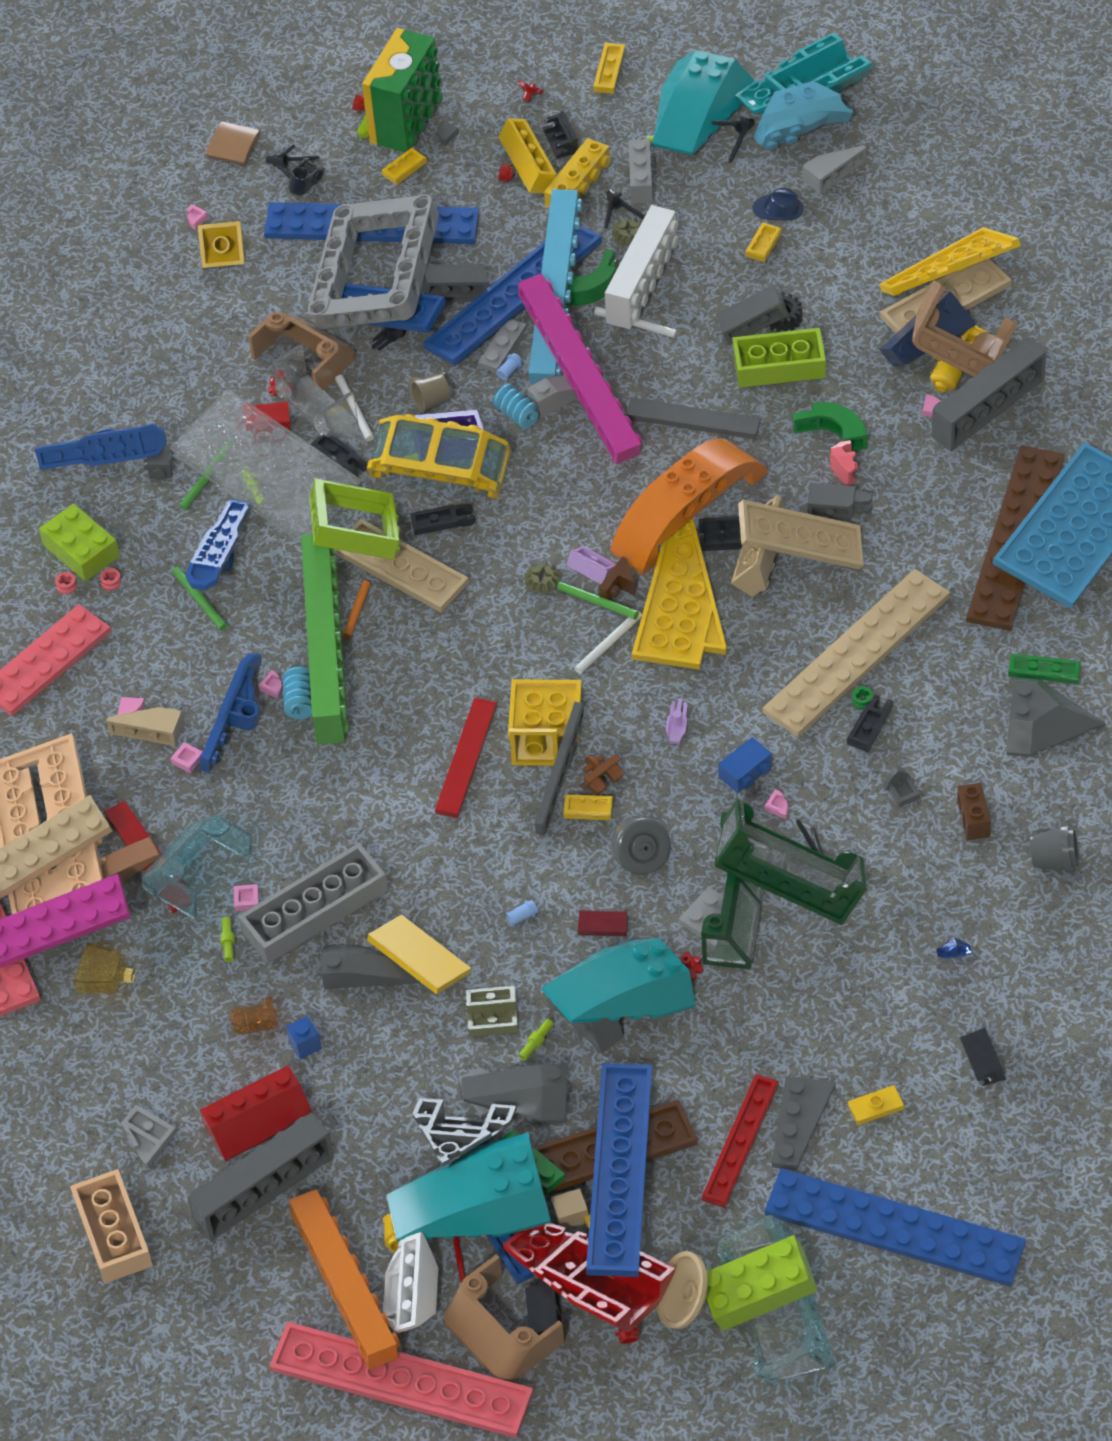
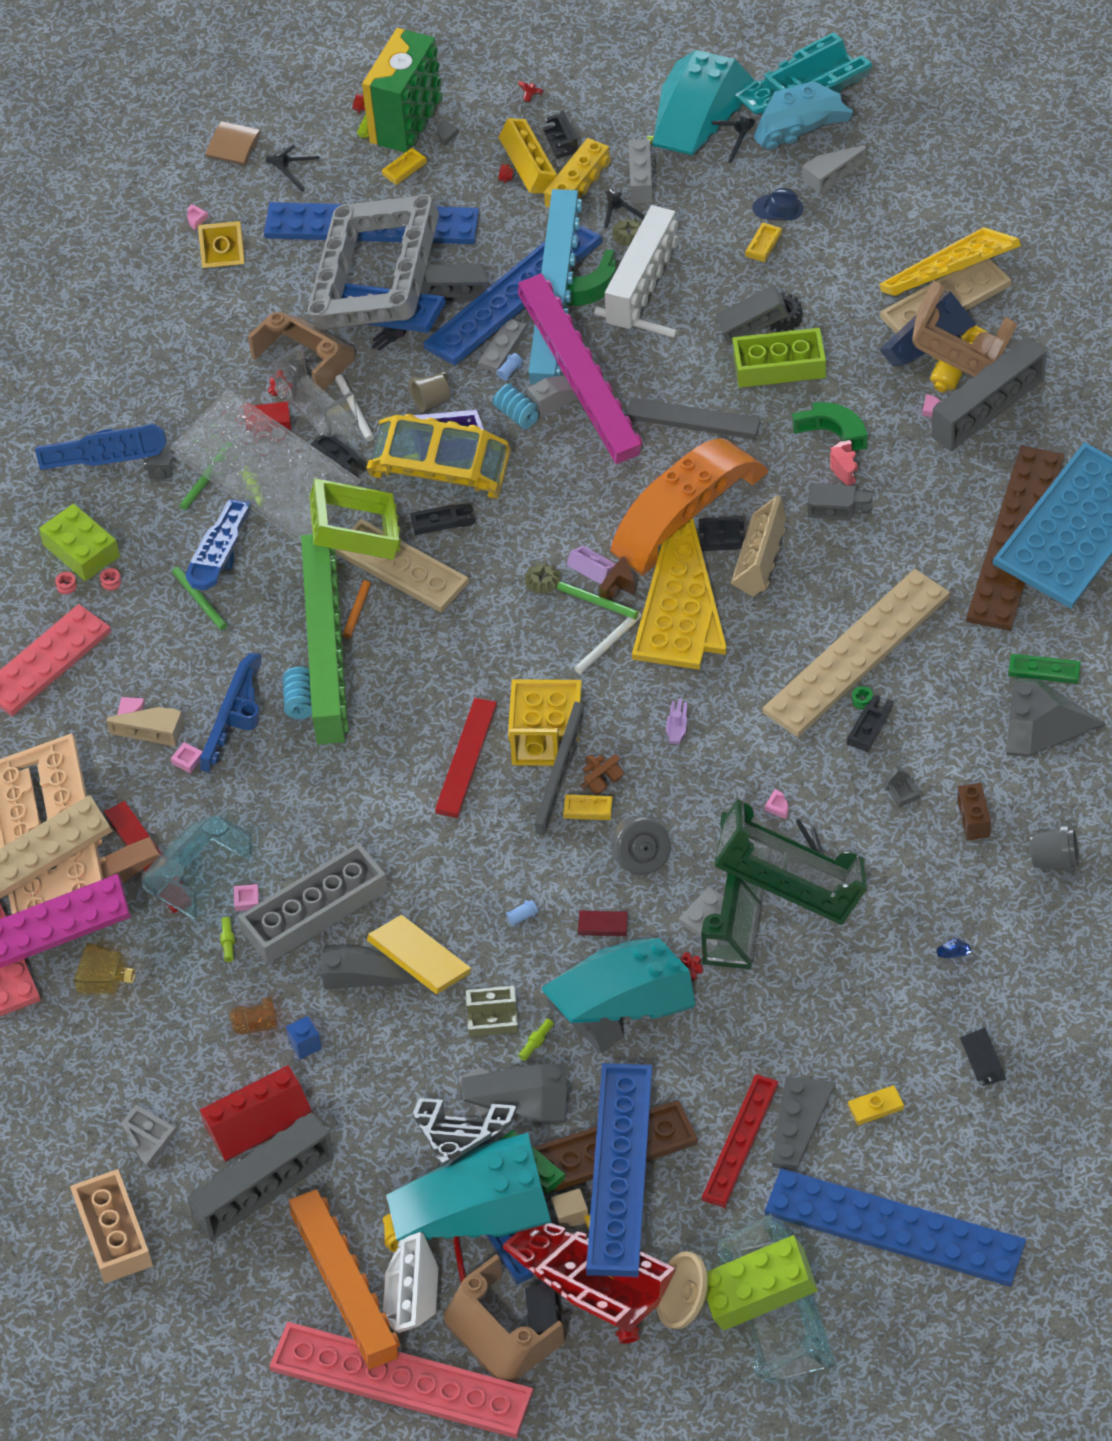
bright pink tile [259,670,282,699] -> none
black piece [288,157,325,195] -> none
yellow plate [593,43,625,94] -> none
blue brick [718,737,772,793] -> none
tan plate [738,500,864,569] -> none

